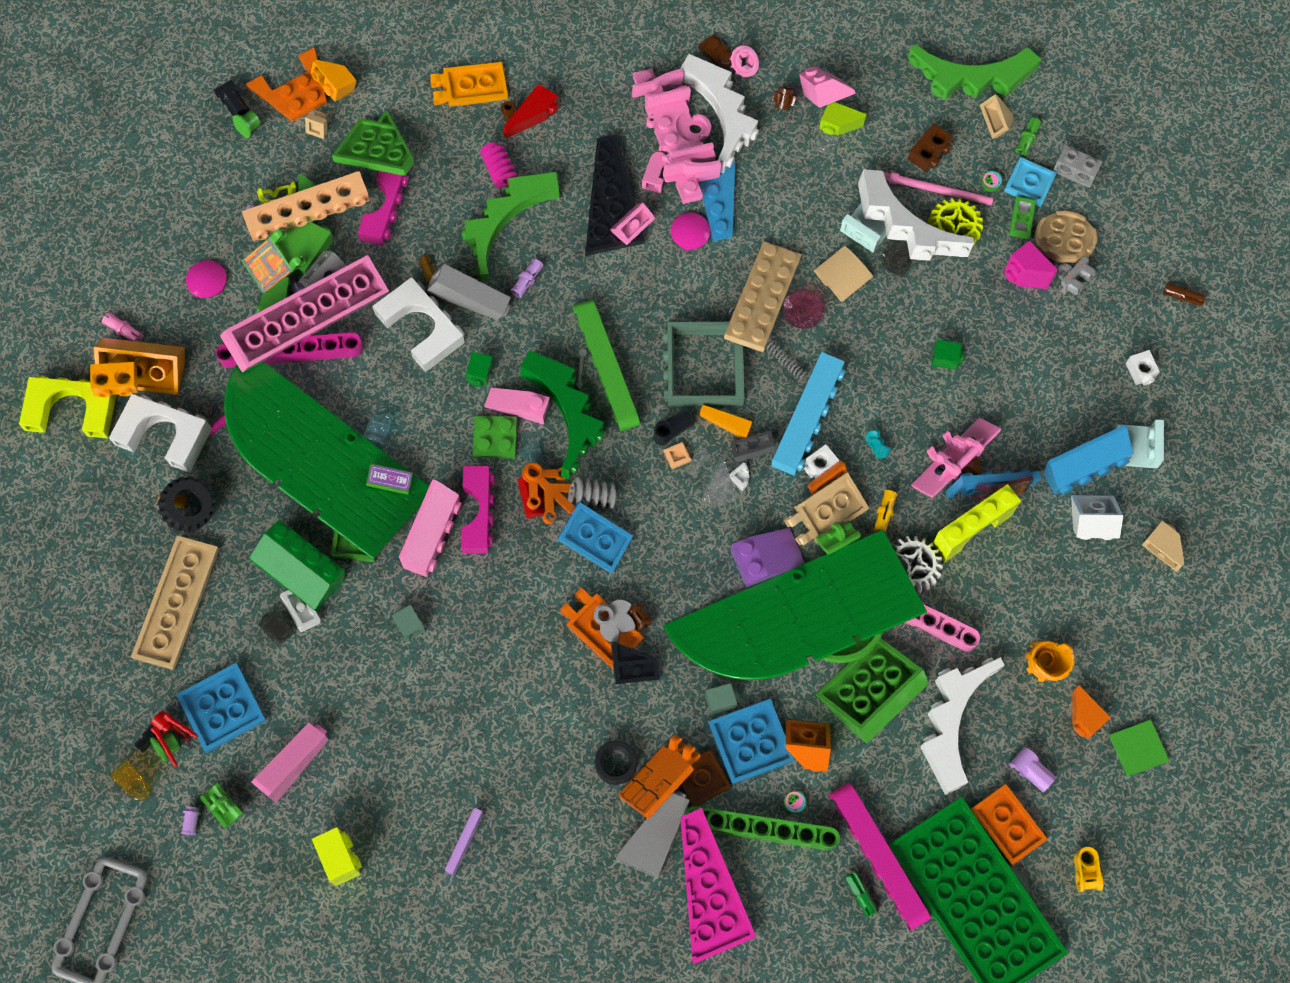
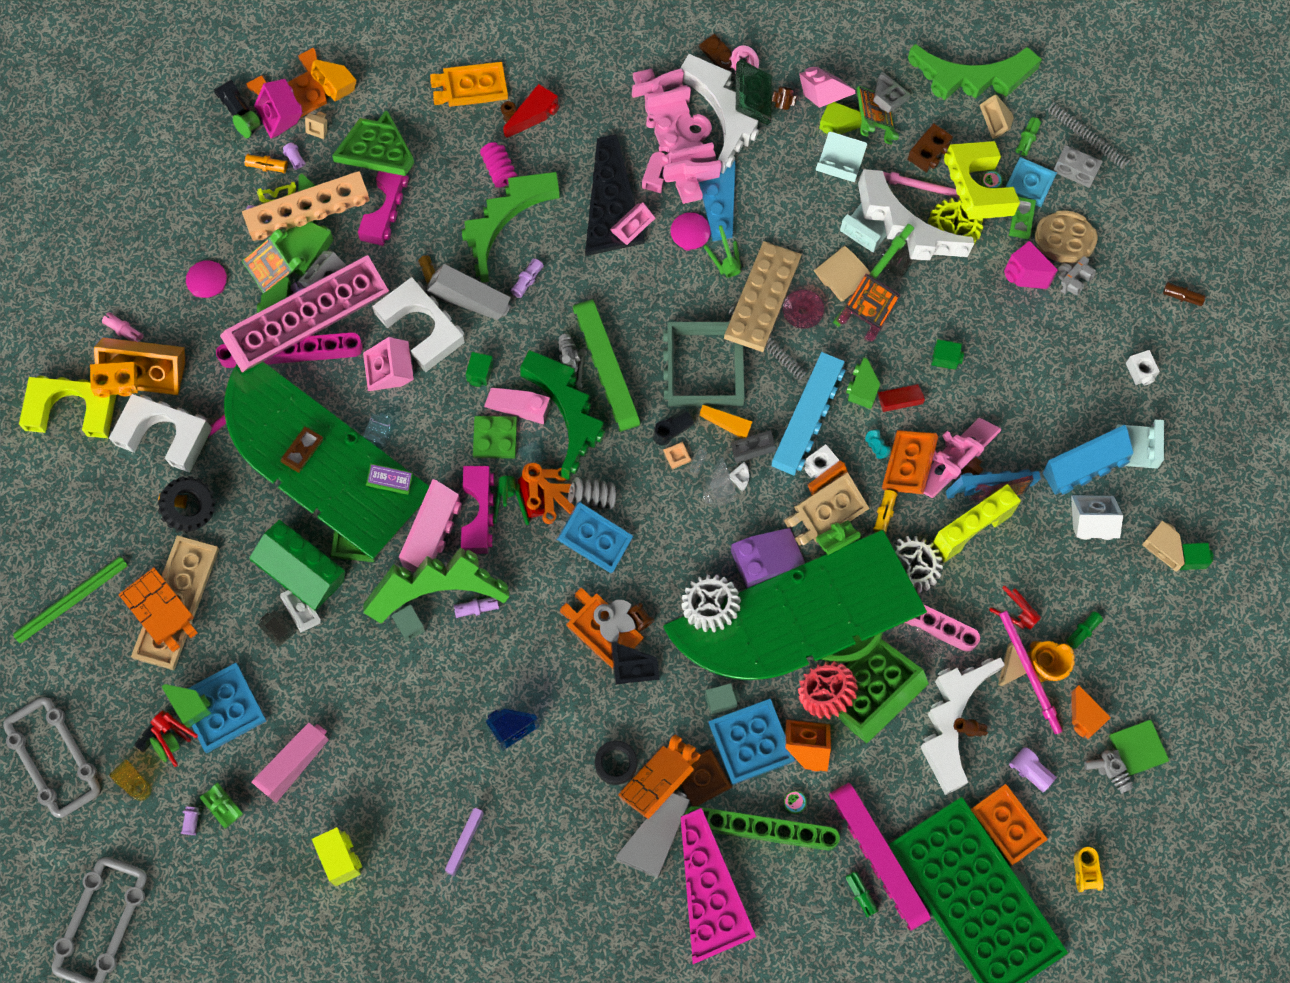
none -> light grey bar [3,697,101,818]
none -> bright green axle [13,556,127,643]
none -> orange tile [118,568,198,652]
none -> bright green slope [161,684,211,728]
none -> light orange pin [245,154,288,174]
none -> dark pink slope [254,79,302,139]
none -> reddish brown piece [281,427,323,473]
none -> lavender pin [283,143,306,170]
none -> bright pink slope [363,337,414,391]
none -> bright green arch [363,547,509,624]
none -> lavender pin [454,597,499,618]
none -> clear blue slope [485,709,540,751]
none -> green plant [493,476,529,525]
none -> light grey piece [558,334,581,373]
none -> white gear [681,574,741,633]
none -> bright green plant [704,225,742,278]
none -> clear green tile [735,59,772,125]
none -> coral gear [798,661,858,719]
none -> light aqua bracket [816,132,867,182]
none -> bright green bar [832,224,914,327]
none -> flag [837,273,901,342]
none -> bright green slope [846,358,880,409]
none -> flag [856,86,899,145]
none -> light grey wing [873,72,911,113]
none -> red slope [878,384,925,412]
none -> orange tile [882,430,939,494]
none -> neon yellow arch [944,141,1020,220]
none -> reddish brown axle [953,718,988,737]
none -> red plant [989,586,1041,630]
none -> tan slope [998,642,1026,686]
none -> dark pink bar [999,610,1063,734]
none -> light grey piece [1045,102,1130,168]
none -> green axle [1066,611,1103,649]
none -> light grey piece [1084,750,1134,794]
none -> green brick [1180,543,1213,570]

